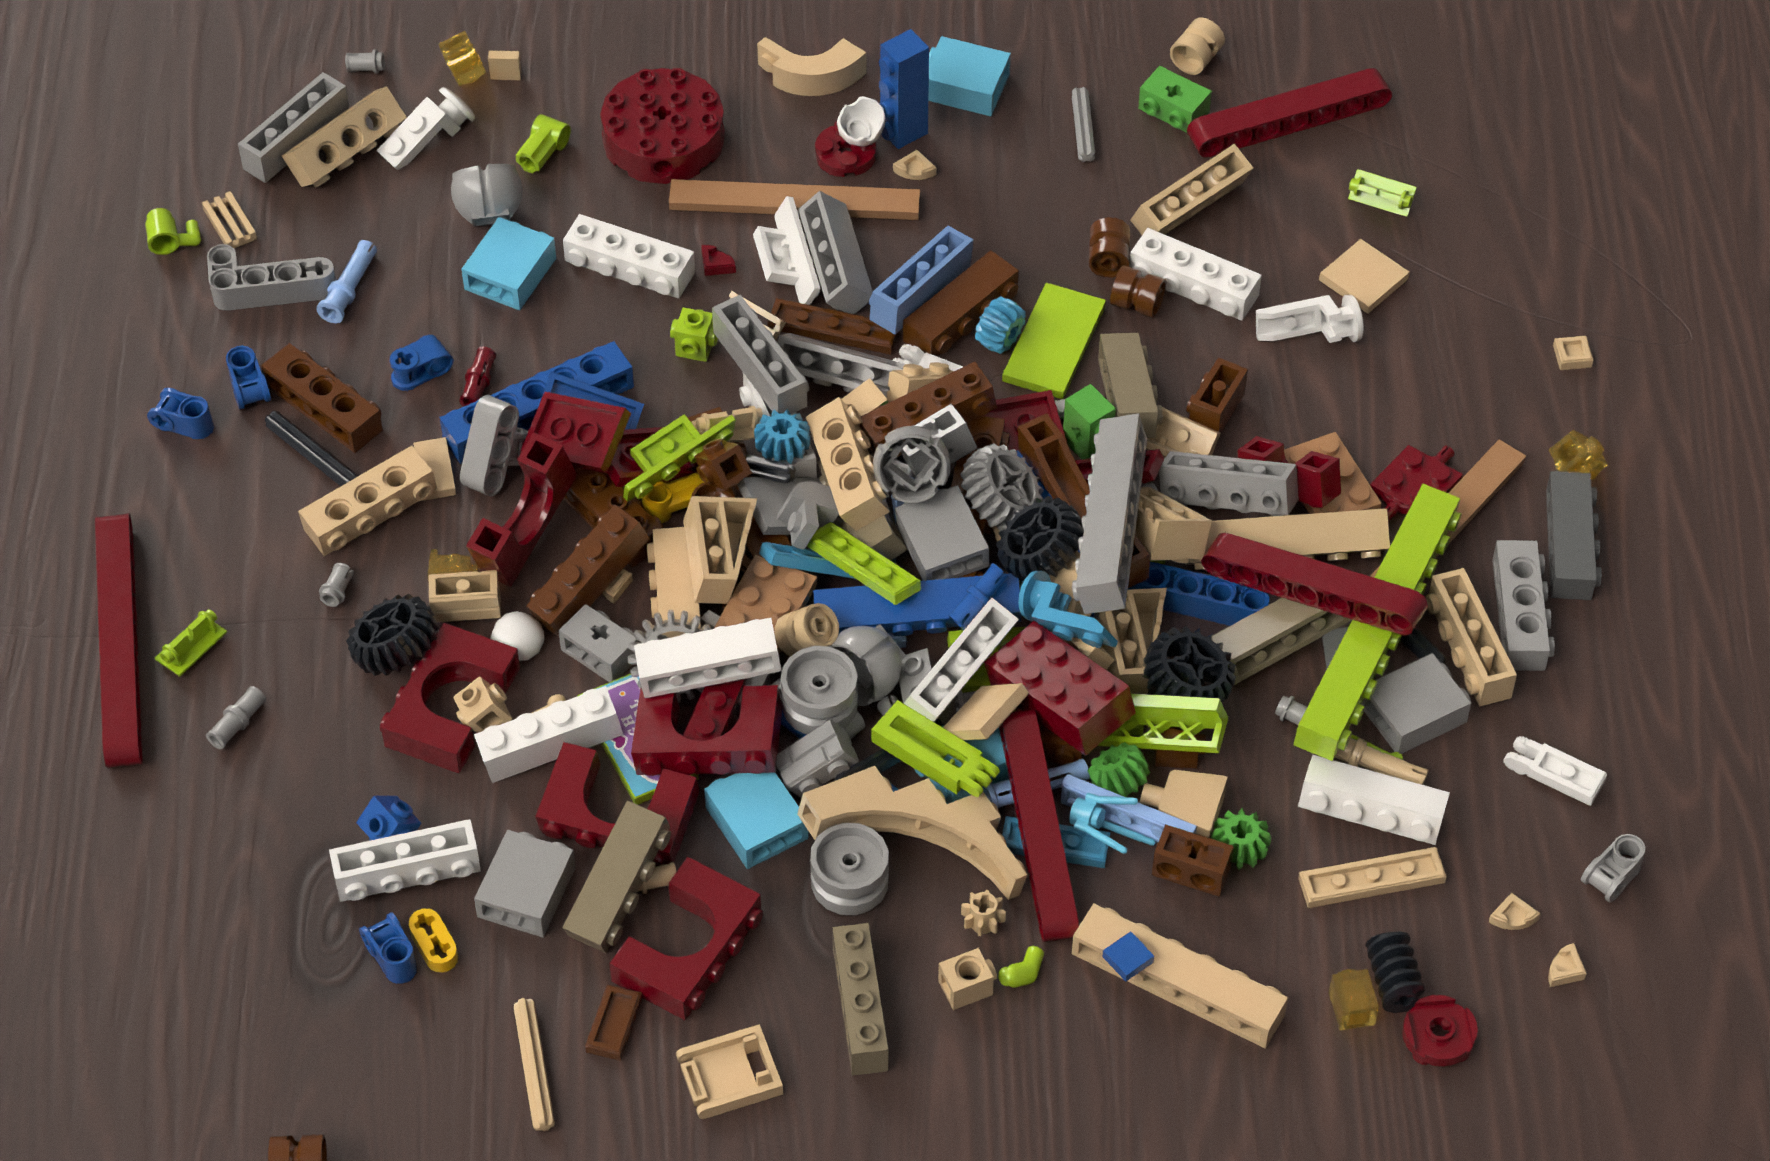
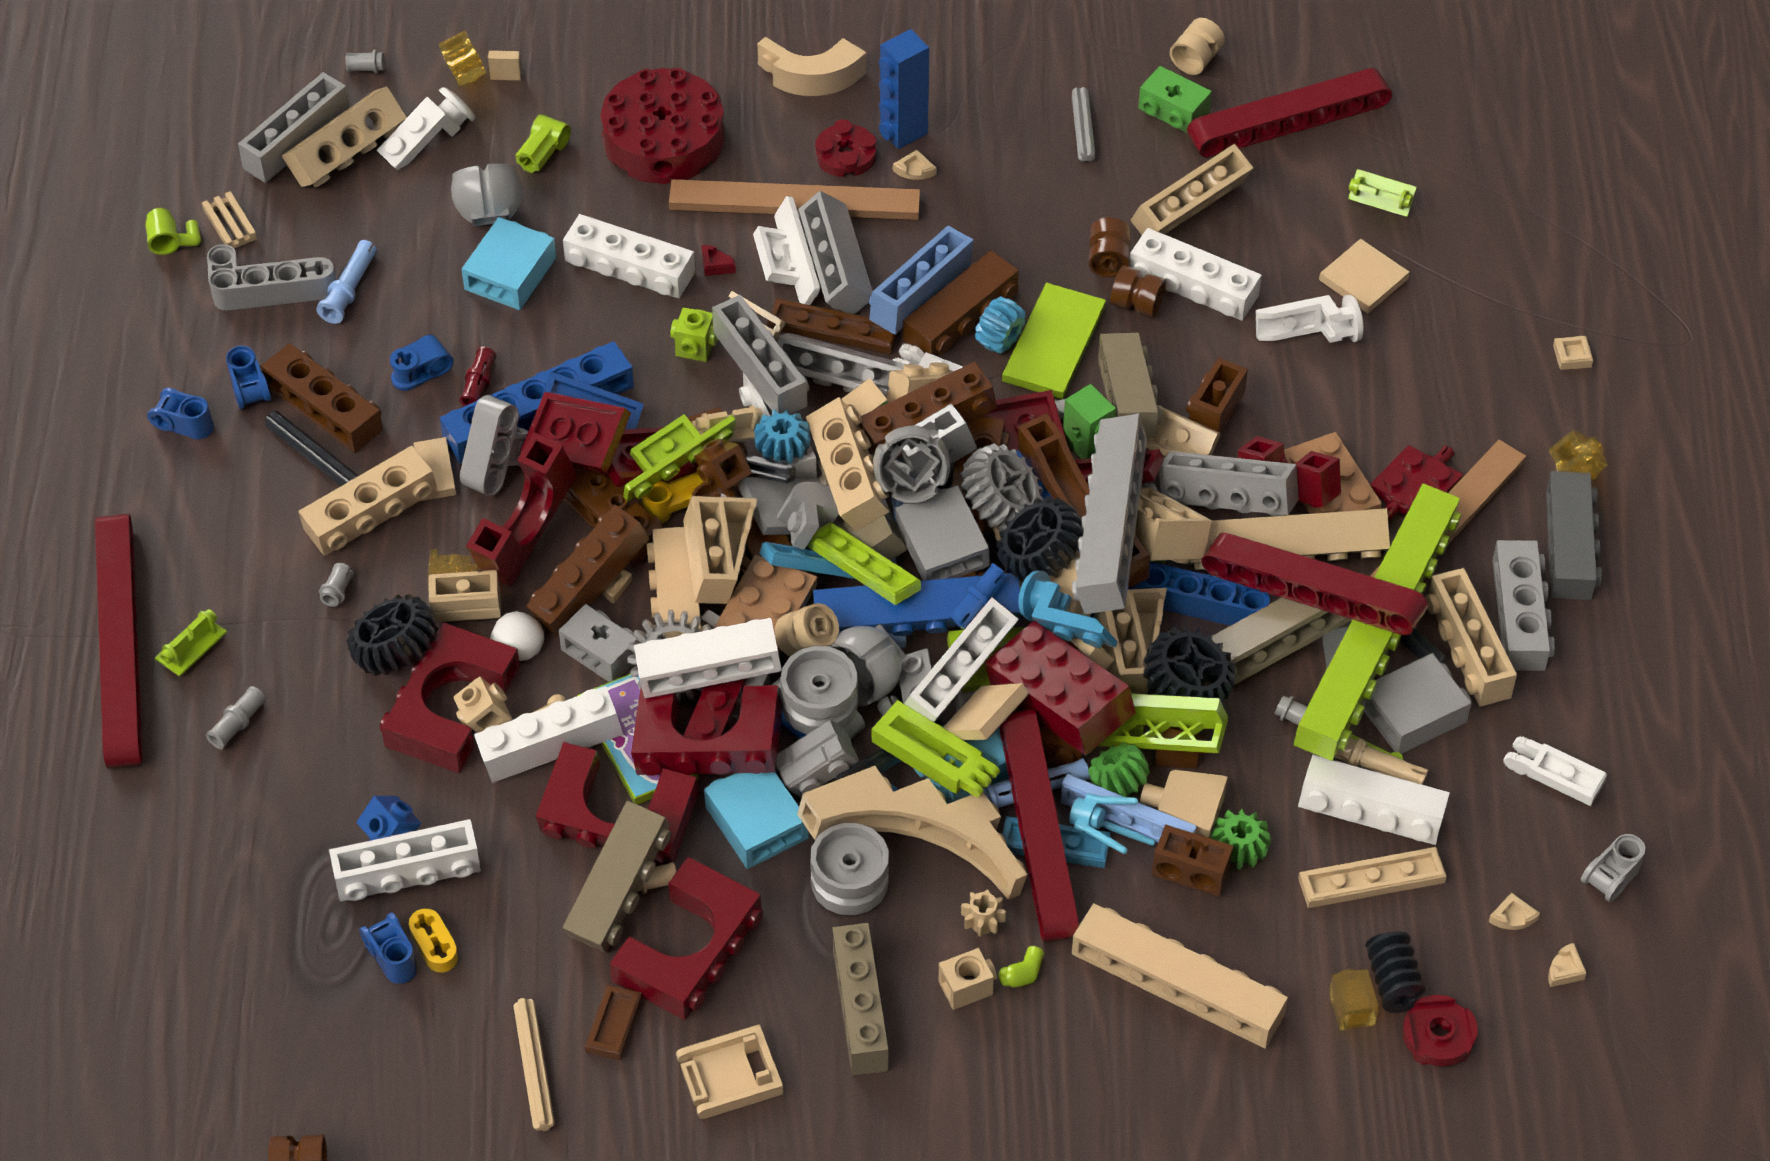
light grey brick [474,830,576,938] -> none
white hair [837,96,886,146] -> none
medium azure brick [928,36,1011,116] -> none
blue tile [1102,931,1154,982] -> none

